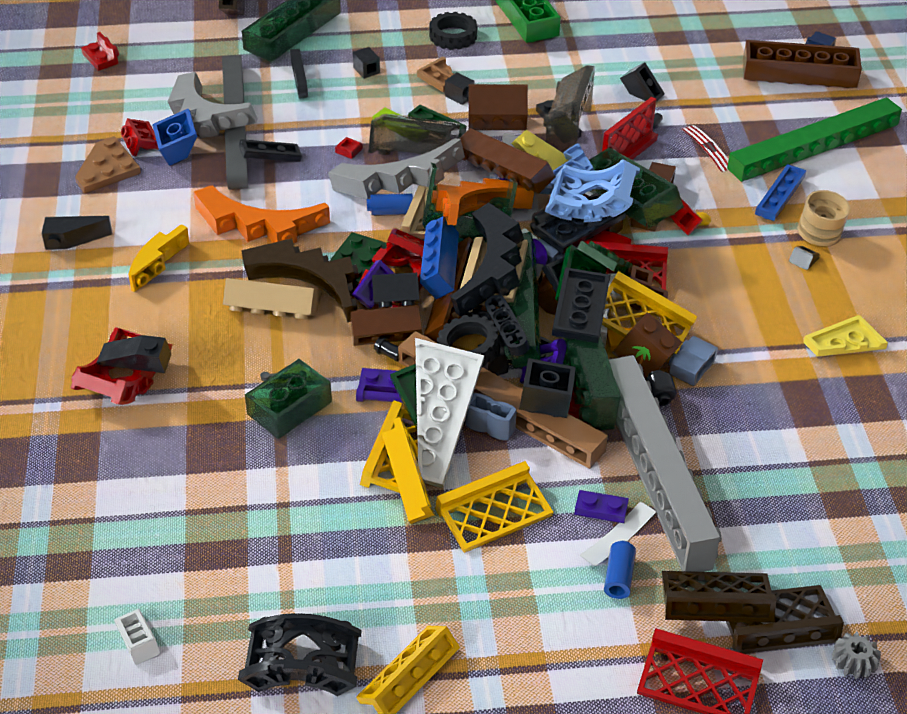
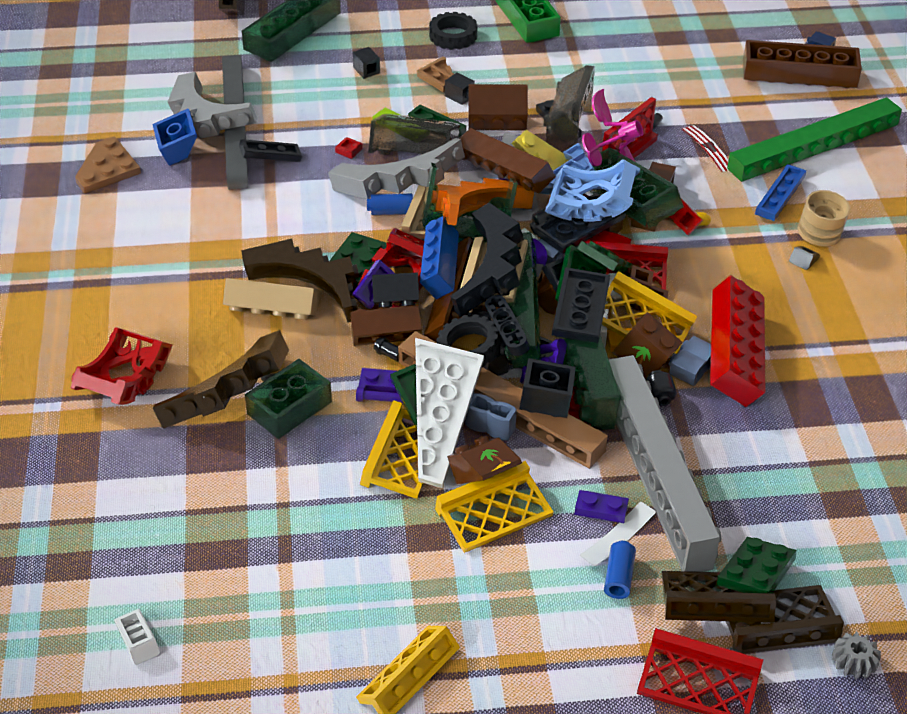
black slope [41,216,112,250] -> none
red bracket [81,32,119,71] -> none
black slope [97,335,172,373] -> none
red bracket [121,118,159,156] -> none
yellow slope [128,224,190,292] -> none
orange arch [193,185,330,243] -> none
black fence [238,613,362,697] -> none
black beam [290,49,308,98] -> none
yellow fence [382,417,435,524] -> none
black slope [620,62,665,101] -> none
light yellow wing [803,315,888,357] -> none
none -> dark brown arch [153,330,289,429]
none -> reddish brown slope [447,435,522,484]
none -> dark pink plant [582,89,643,175]
none -> red brick [710,275,766,407]
none -> dark green plate [717,537,797,594]

